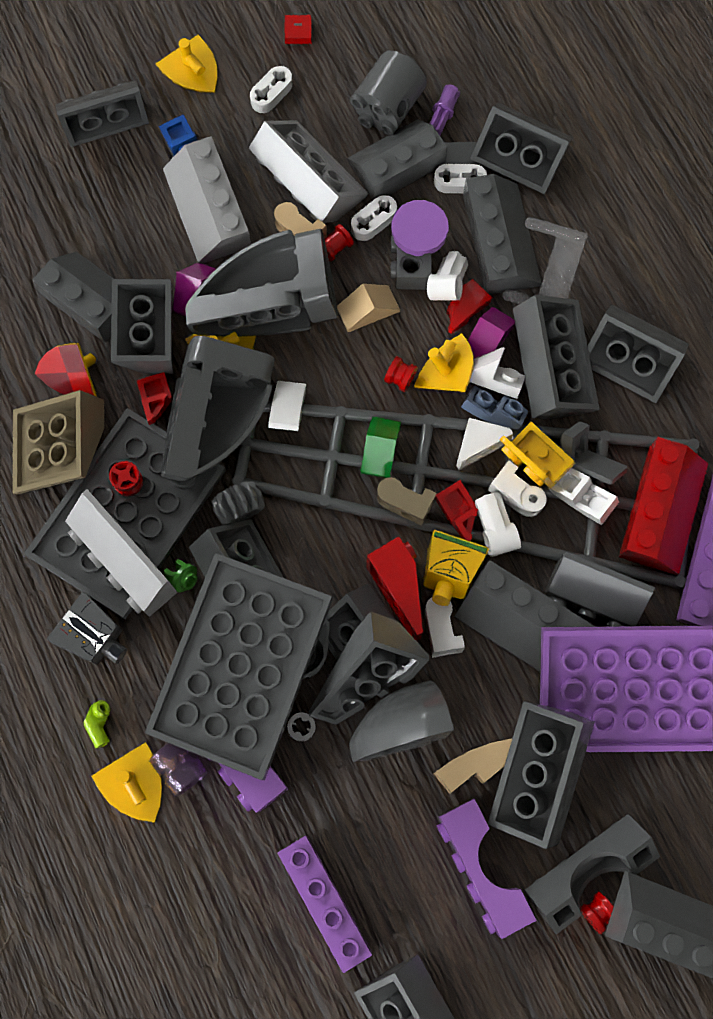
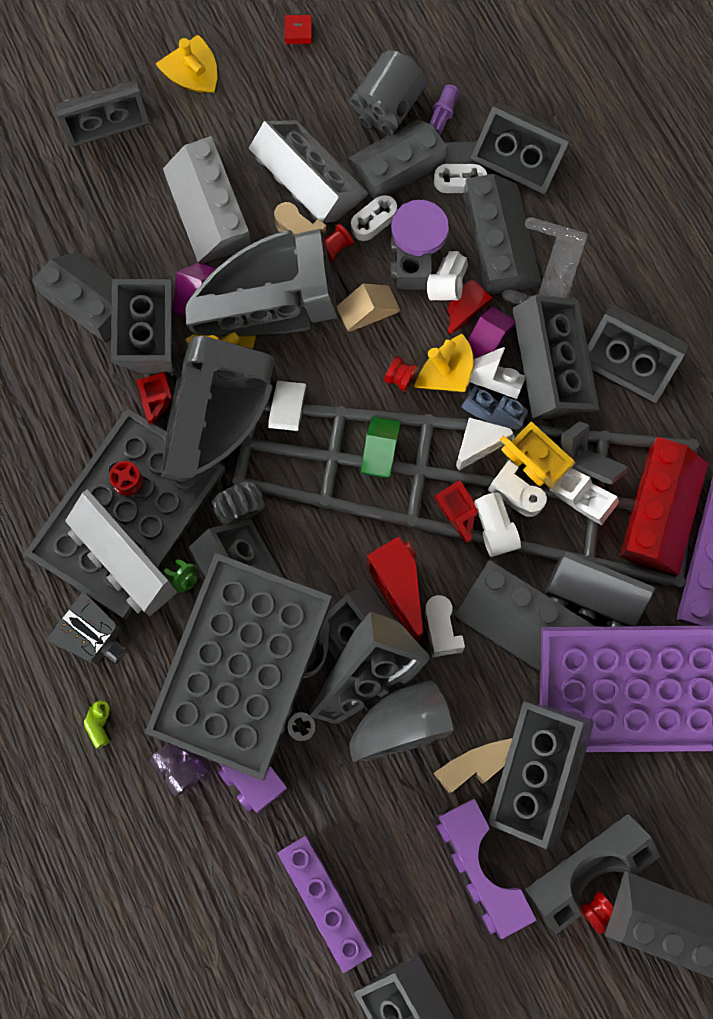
dark tan slope [13,390,104,495] -> none
shield [35,343,97,397] -> none
yellow shield [91,742,162,822] -> none
blue bracket [159,114,198,156] -> none
white beam [250,66,293,113] -> none
dark tan leg [377,477,436,526] -> none
yellow torso [423,530,489,606] -> none

